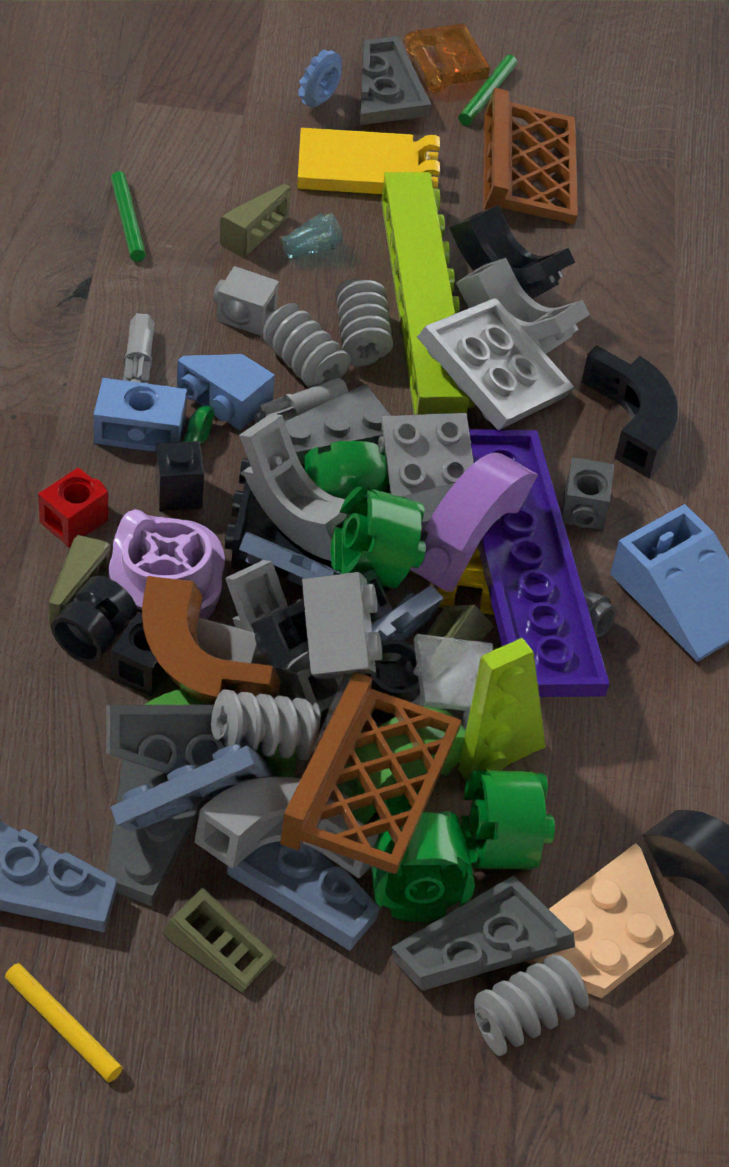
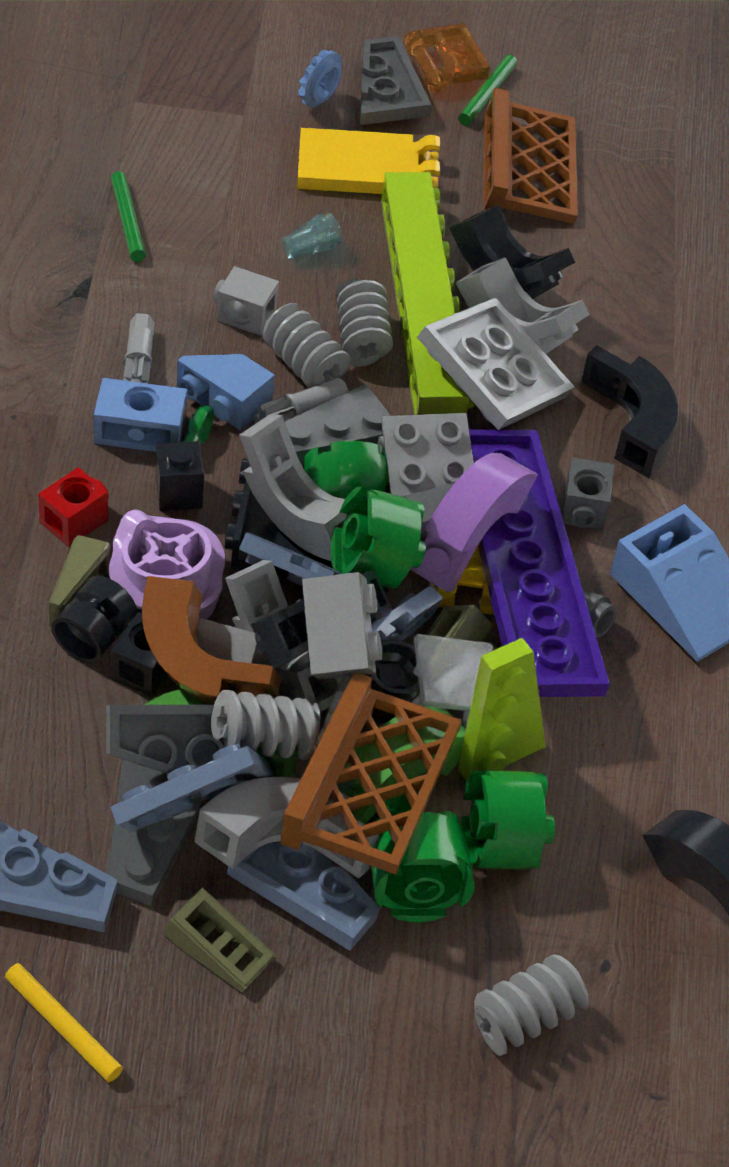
olive slope [220,184,291,258] -> none
dark grey wing [392,875,575,991] -> none
light nougat wing [525,843,674,999] -> none

